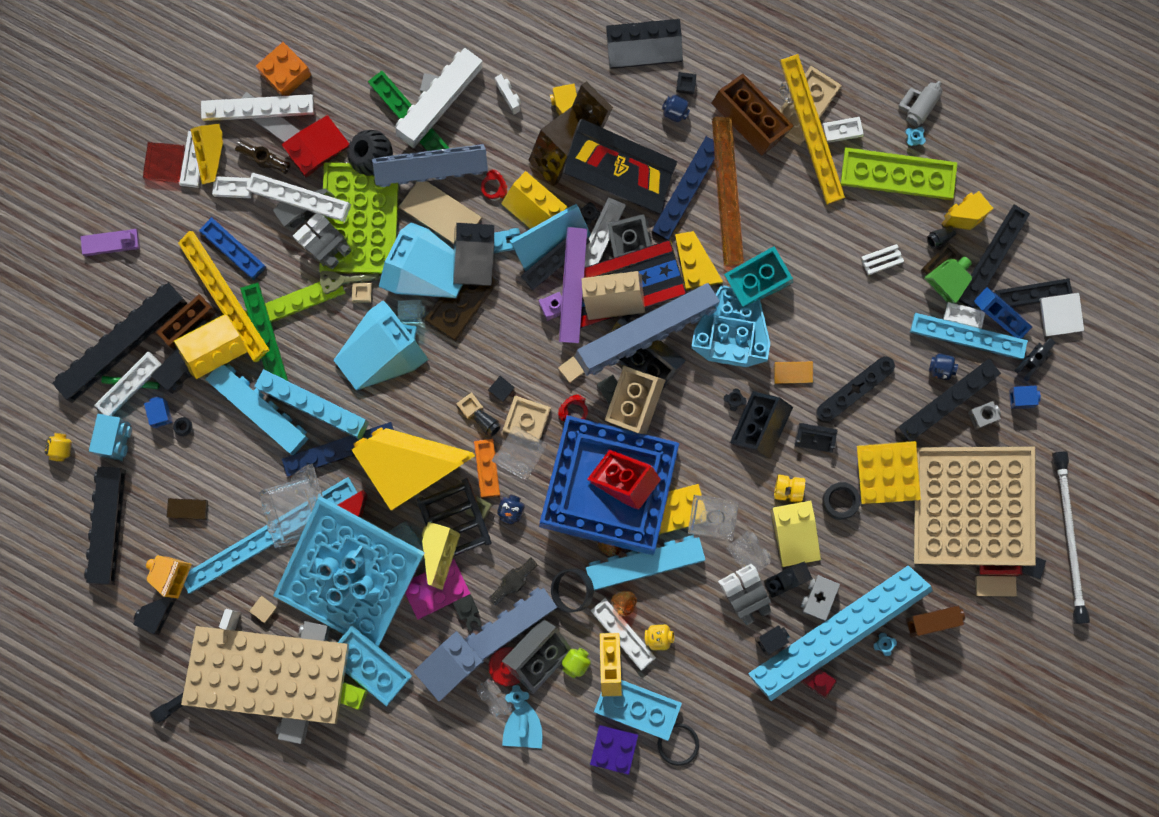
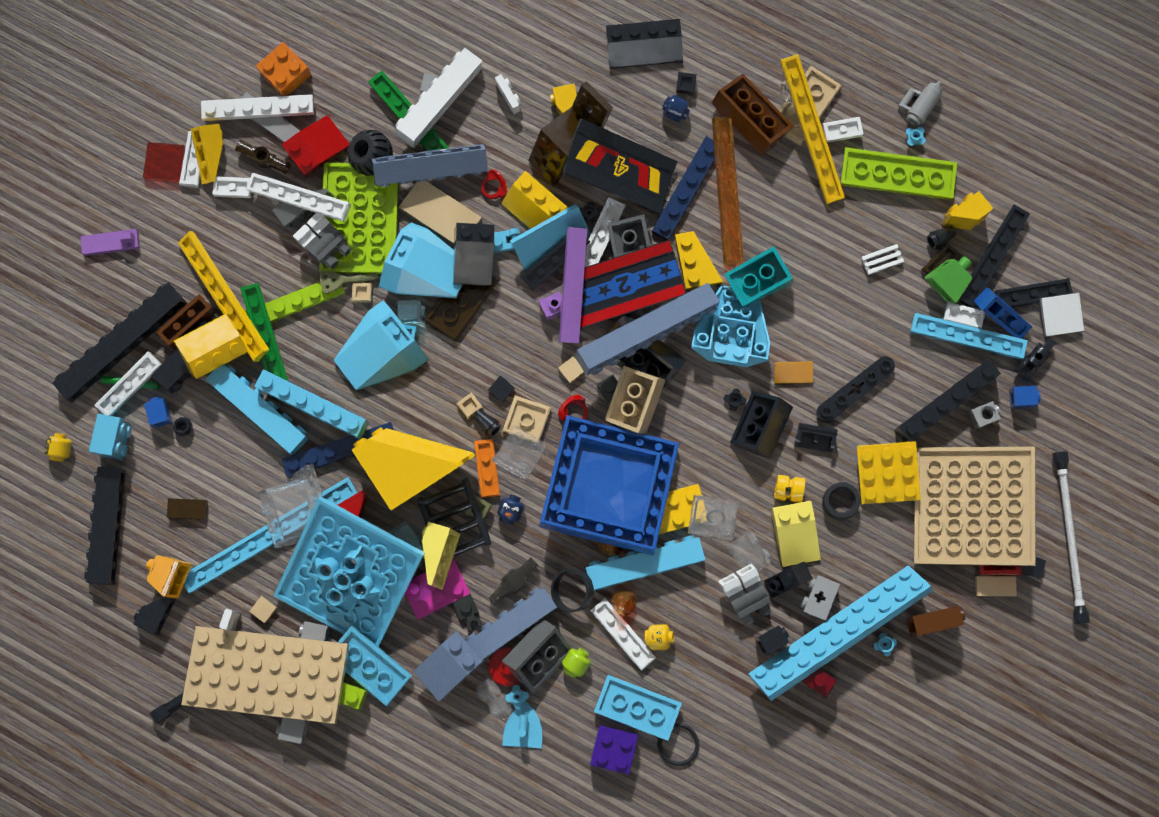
blue tile [199,217,266,281] -> none
tan slope [581,271,645,320] -> none
red slope [587,450,661,510] -> none
yellow slope [600,633,622,697] -> none
dark blue head [929,354,958,380] -> none

